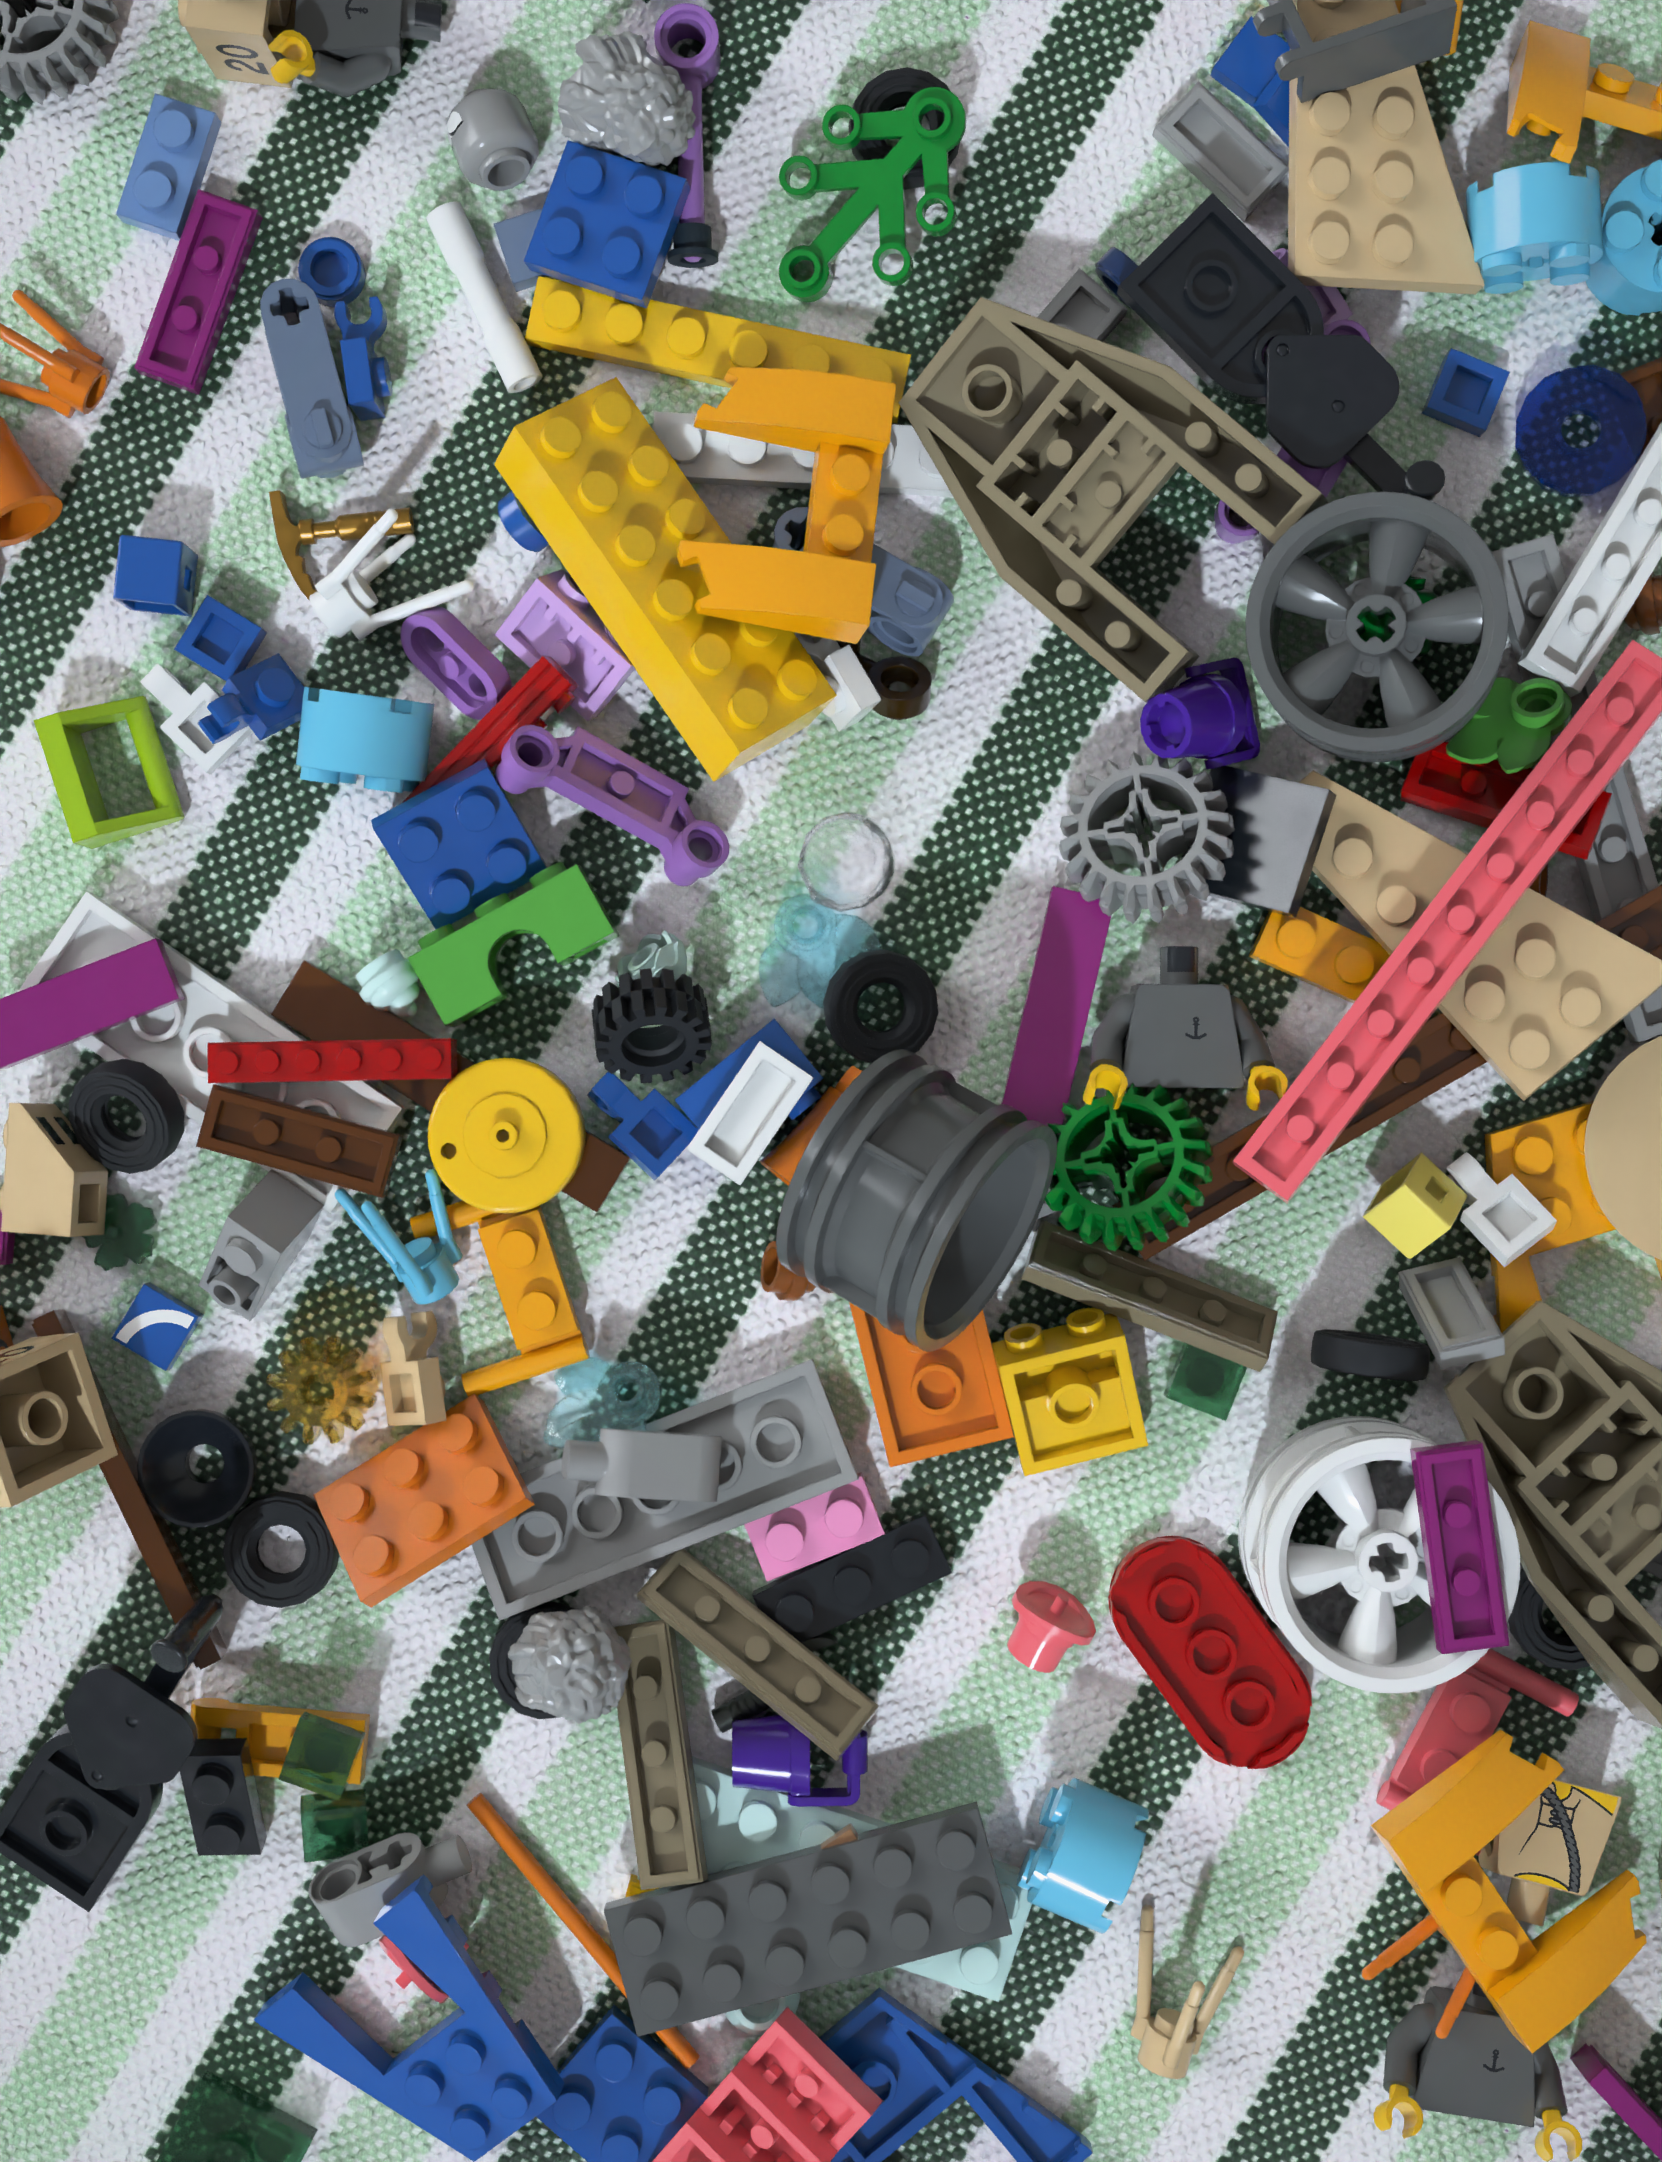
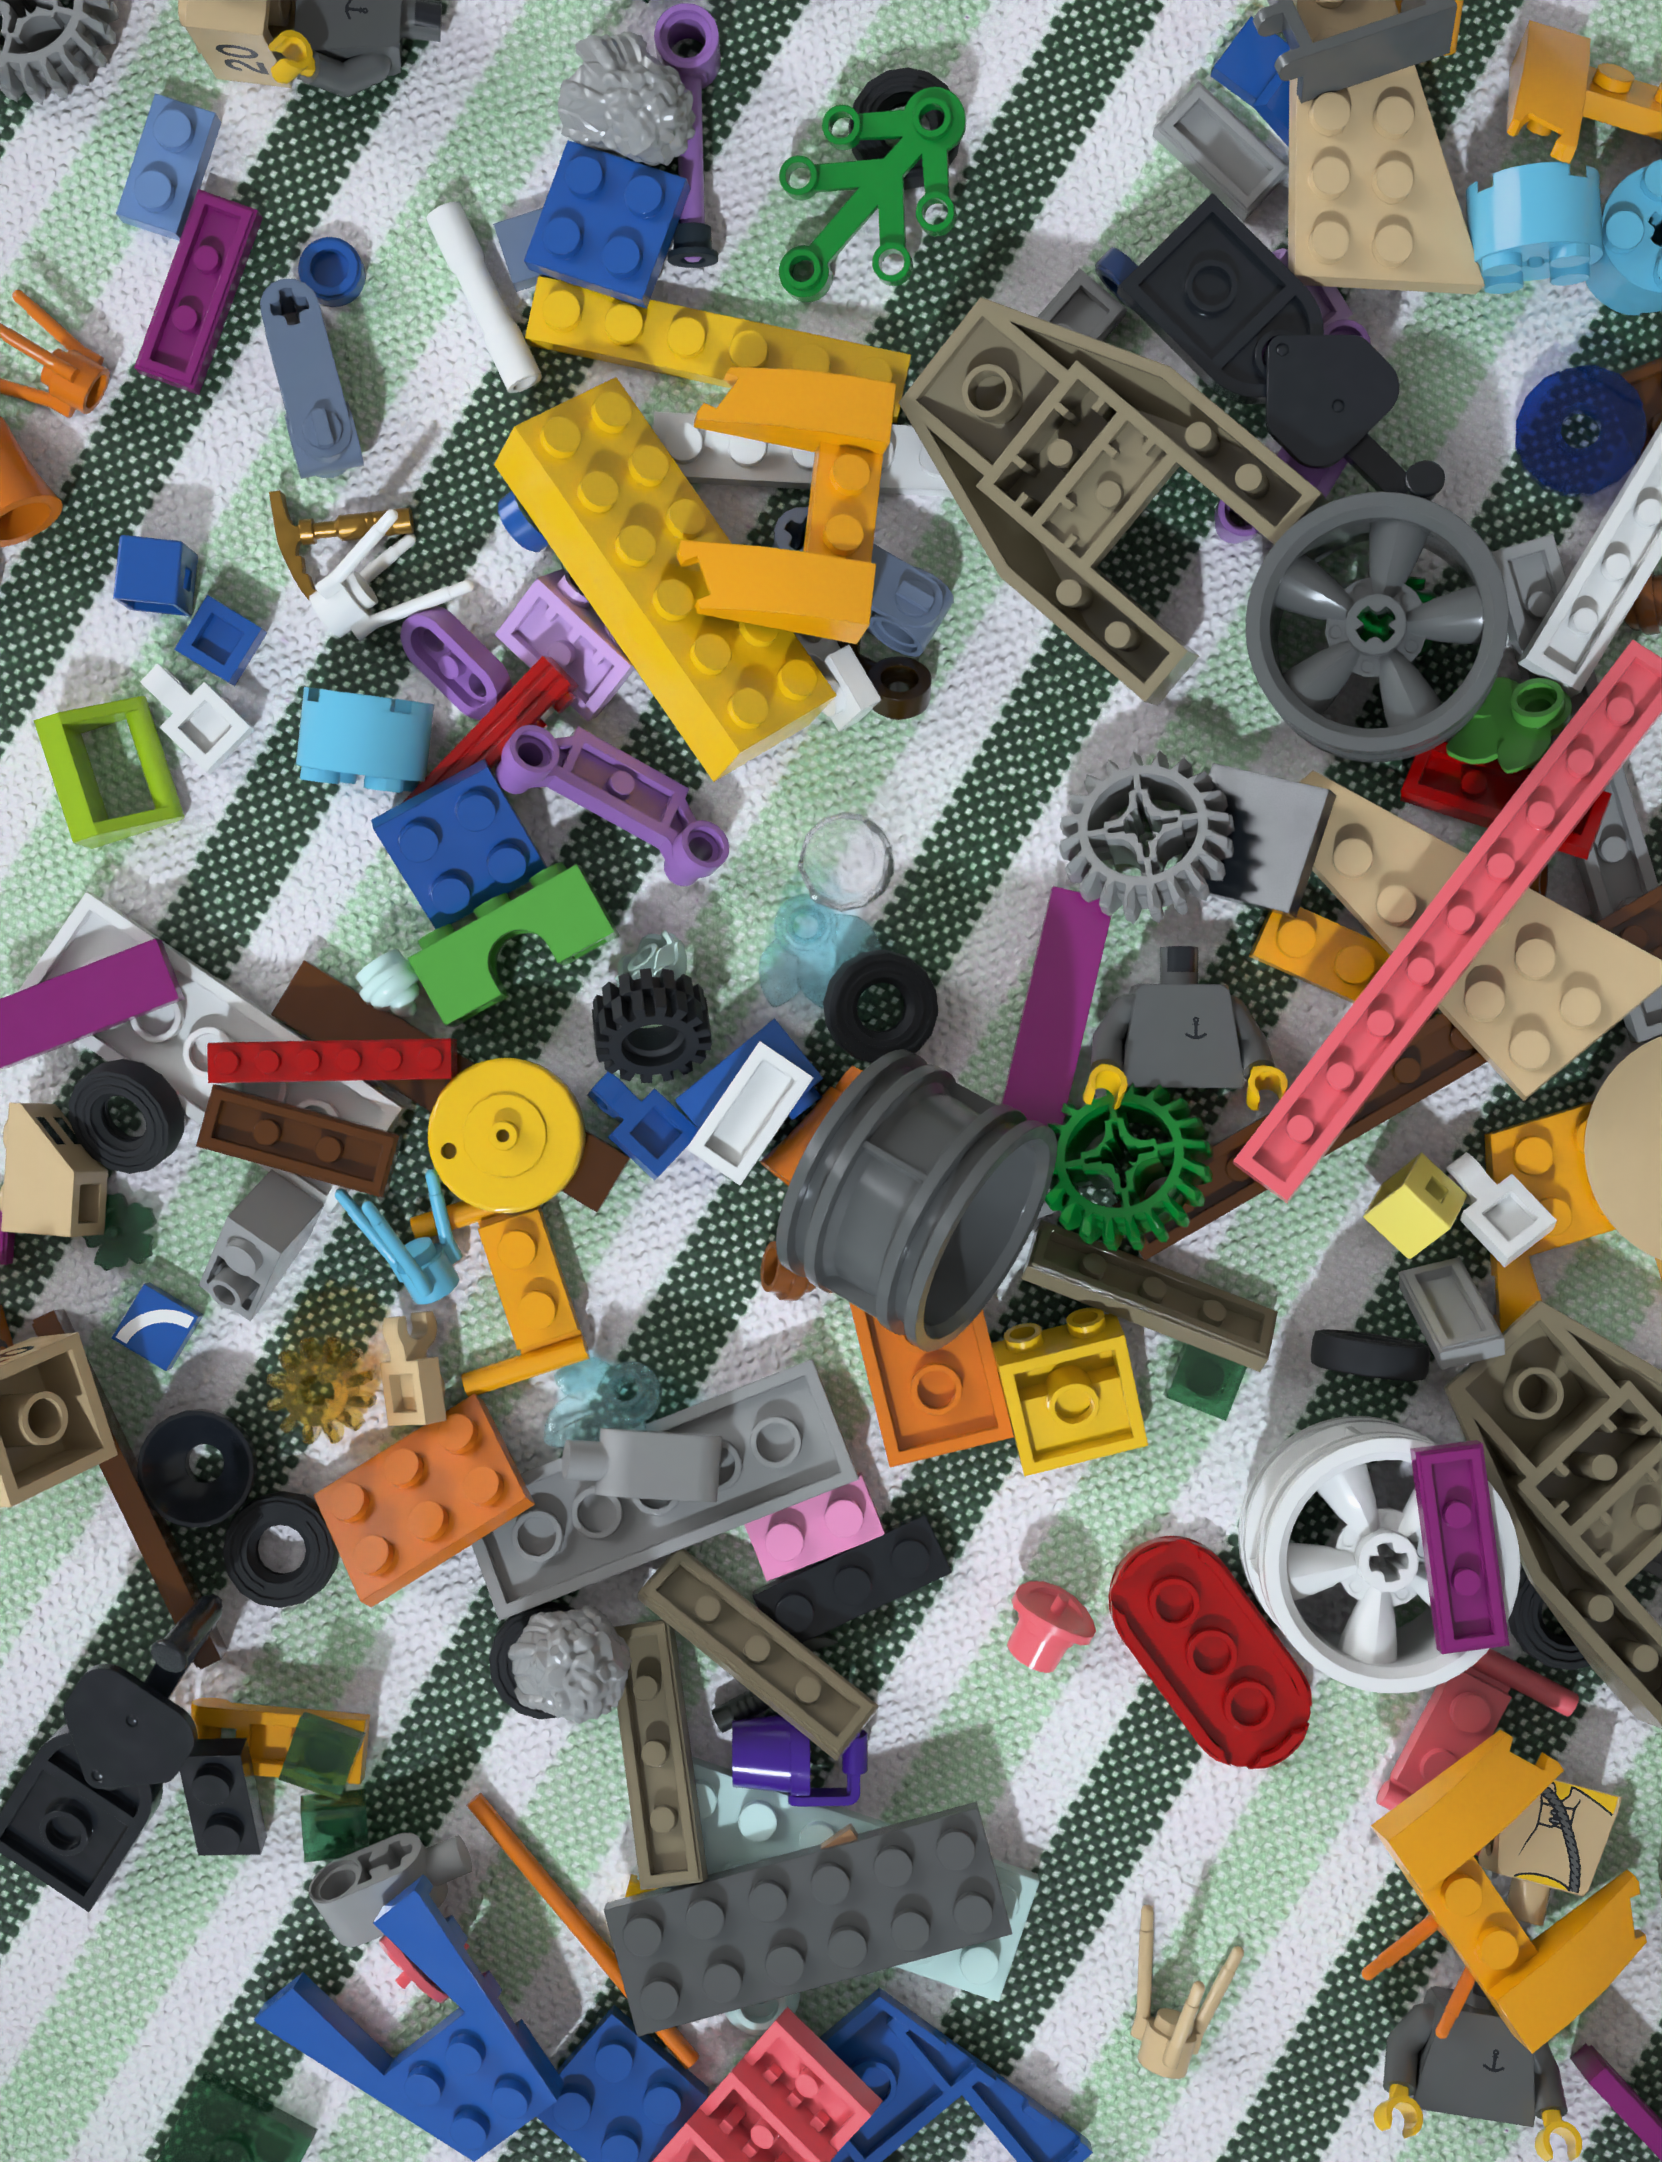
blue plate [198,653,304,744] -> none
blue plate [334,296,392,421] -> none
light grey head [446,88,539,191] -> none
medium azure brick [1016,1778,1149,1934] -> none
dark purple piece [1140,657,1260,770] -> none
blue tile [1421,348,1510,437] -> none

